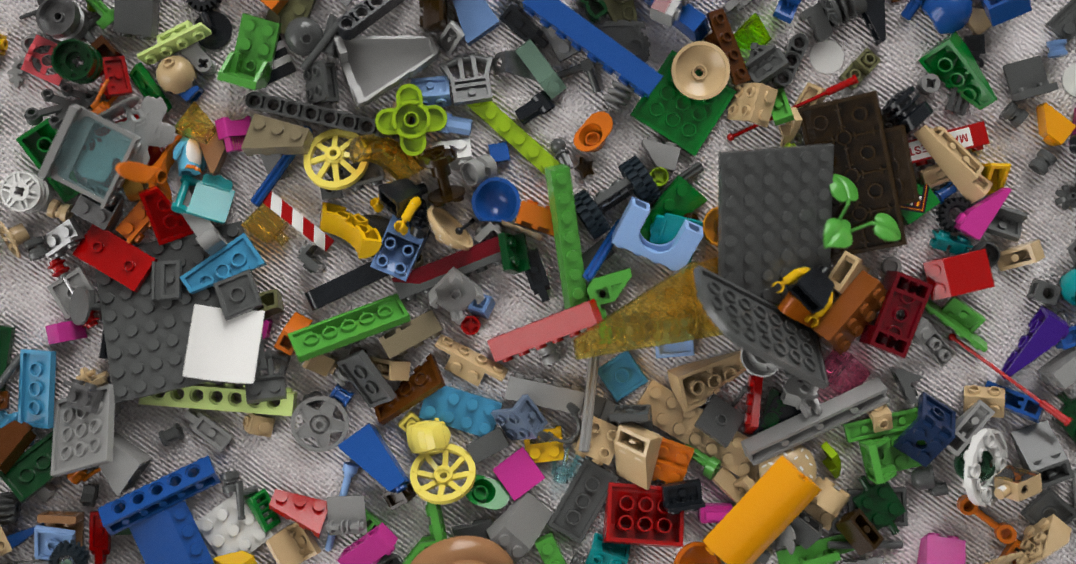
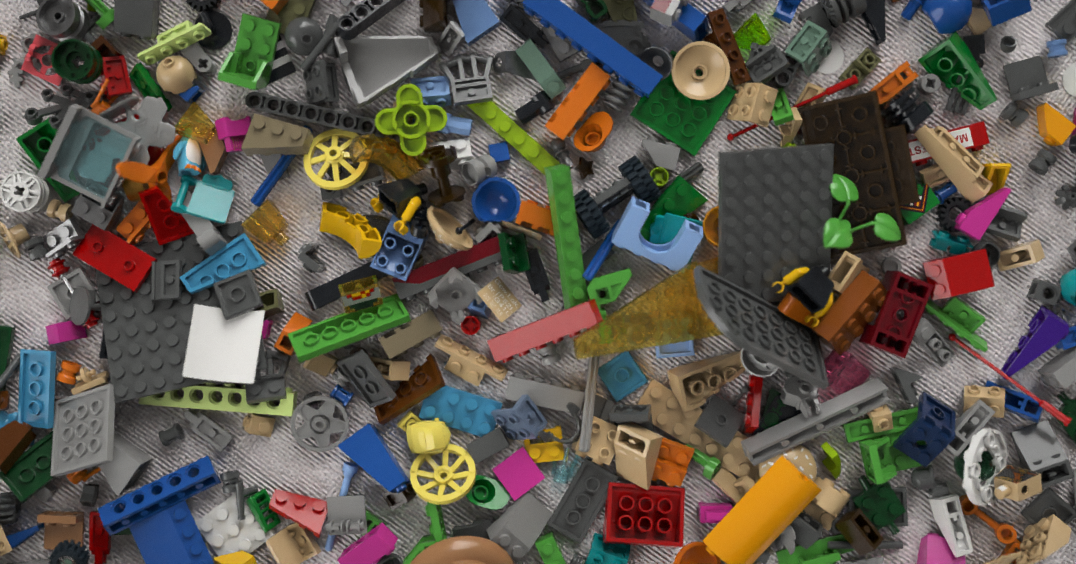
light blue plate [34,525,76,562] -> none
flat silver bracket [63,378,104,414] -> none
sticker [262,191,334,252] -> none
black bracket [661,478,706,514] -> none
none -> orange wheel [56,360,82,385]
none -> brick [338,275,384,314]
none -> tan sticker [477,276,522,323]
none -> orange wedge [545,62,611,140]
none -> dark grey piece [639,46,673,81]
none -> sand green bracket [785,20,832,77]
none -> orange plate [869,61,919,105]
none -> white slope [929,494,974,557]
none -> dark grey hinge [1000,36,1017,53]

